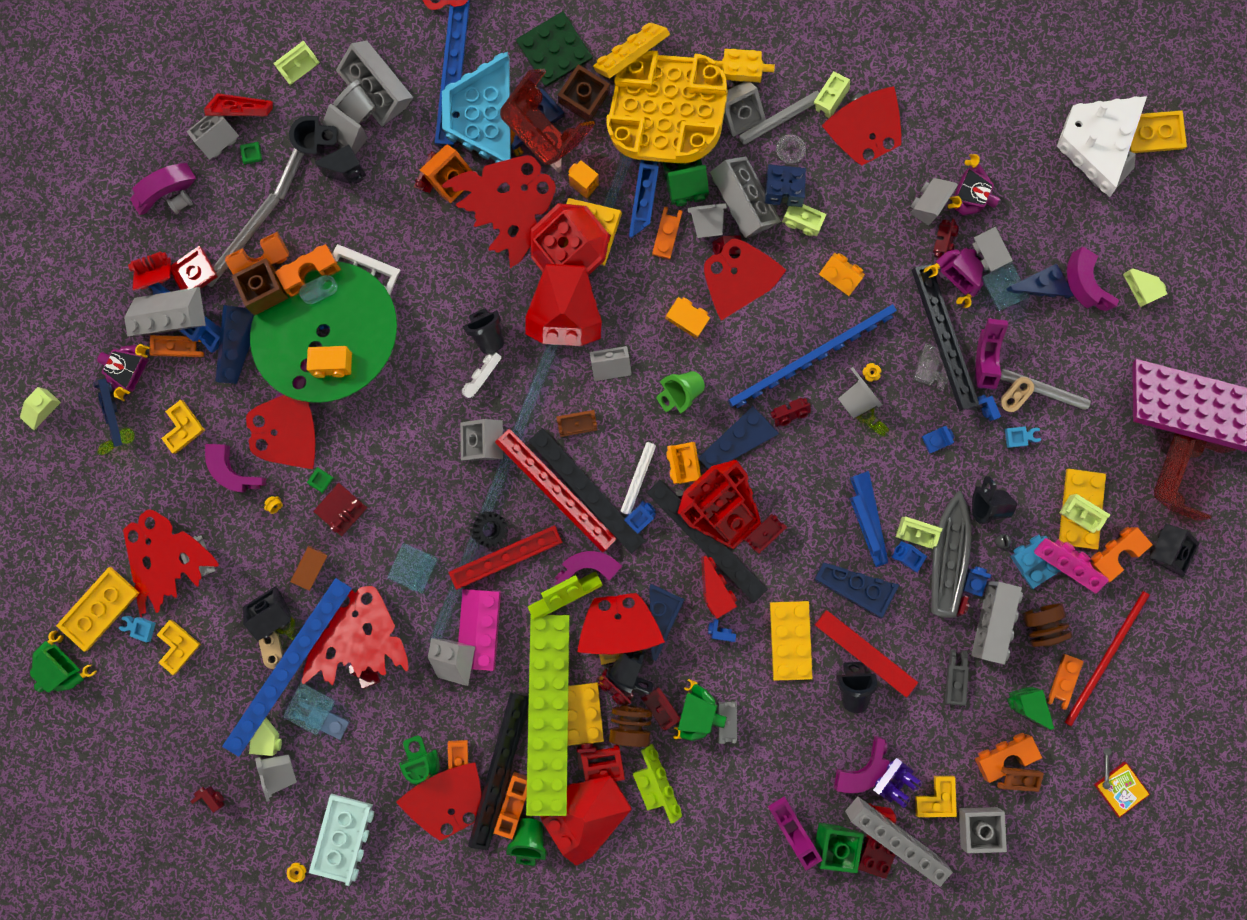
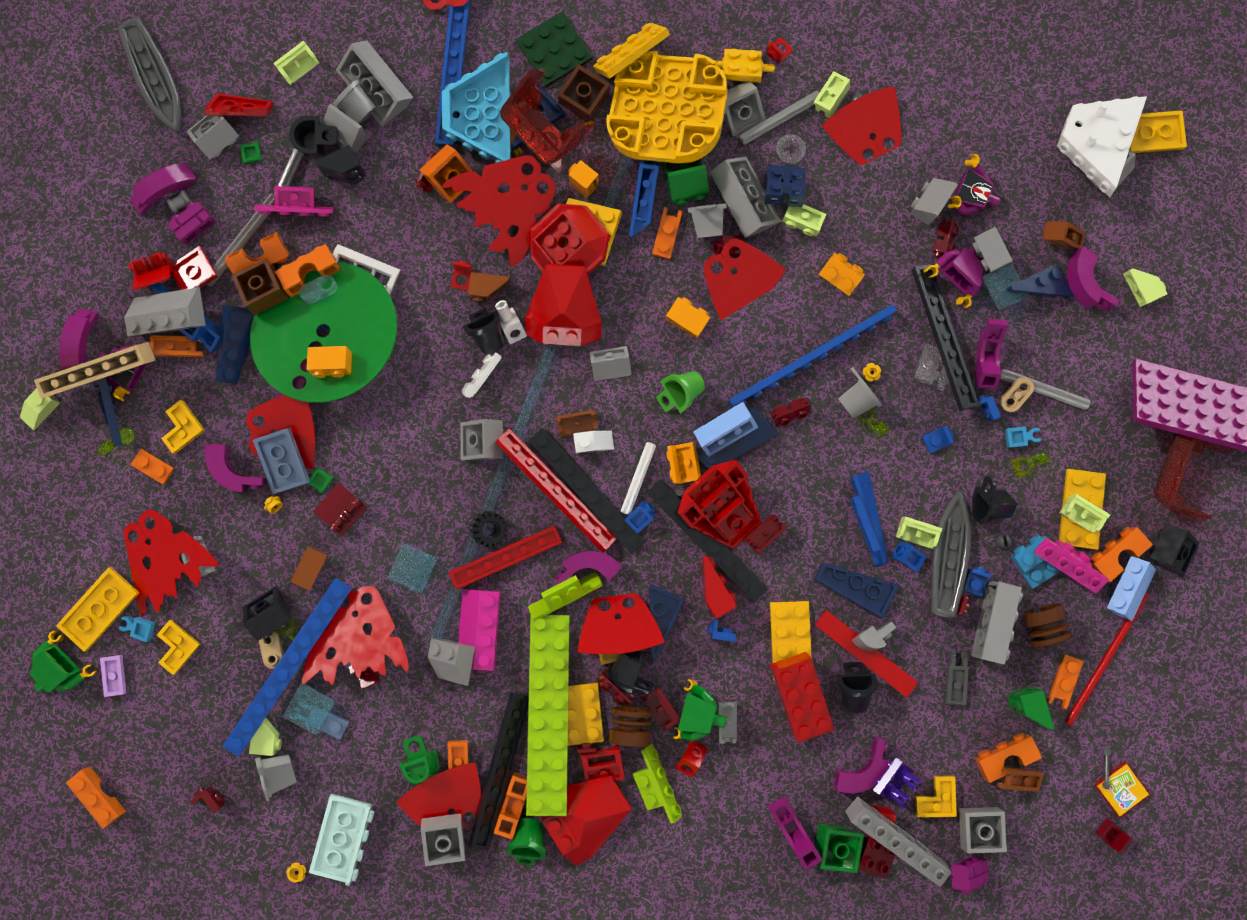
none -> tan brick [34,342,156,399]
none -> magenta arch [59,308,99,370]
none -> orange arch [66,766,127,829]
none -> lavender plate [100,655,127,697]
none -> dark grey piece [118,18,181,133]
none -> orange plate [130,449,175,485]
none -> magenta brick [167,201,216,245]
none -> sand blue plate [253,427,310,494]
none -> dark pink bracket [254,186,334,216]
none -> light grey brick [421,813,465,866]
none -> red bracket [450,260,474,291]
none -> dark orange slope [468,272,510,303]
none -> white bracket [495,300,527,344]
none -> white slope [573,430,614,454]
none -> red bracket [675,741,708,778]
none -> light blue brick [693,402,759,457]
none -> red bracket [766,37,793,64]
none -> red brick [769,652,834,743]
none -> light grey brick [852,621,896,652]
none -> magenta brick [951,857,989,894]
none -> clear neon green piece [1010,452,1052,478]
none -> dark orange slope [1043,221,1086,250]
none -> dark red bracket [1095,818,1132,854]
none -> light blue brick [1107,556,1156,621]

